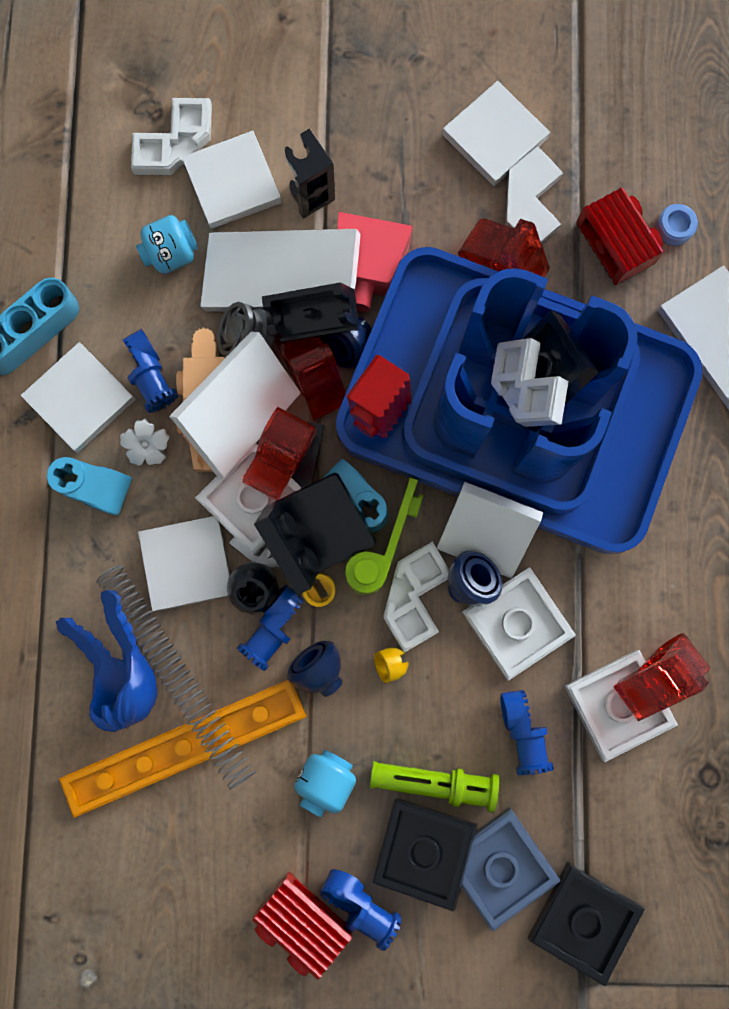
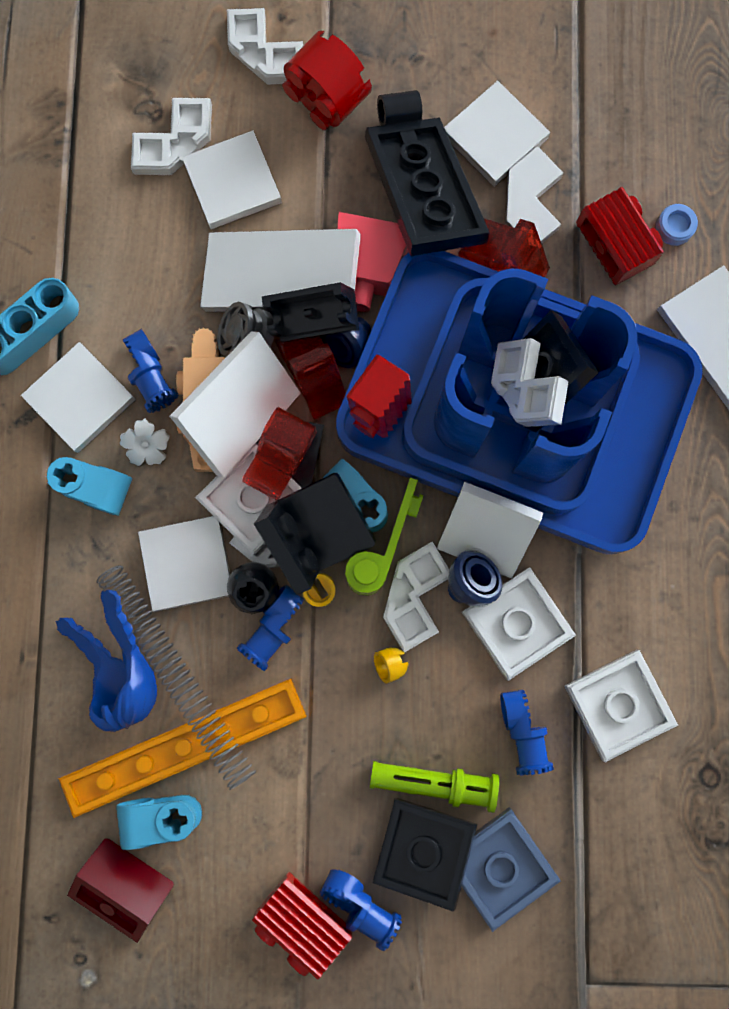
medium azure head [136,215,198,274] -> none
black hinge [285,128,335,219] -> none
dark blue brick [287,641,342,697] -> none
medium azure head [294,750,356,818] -> none
black tile [527,862,645,986] -> none
clear red tile [613,633,710,721] -> none
none -> dark red panel [67,838,174,943]
none -> medium azure piece [116,795,202,850]
none -> white tile [227,8,303,85]
none -> red brick [282,31,372,130]
none -> black hinge [365,90,490,256]

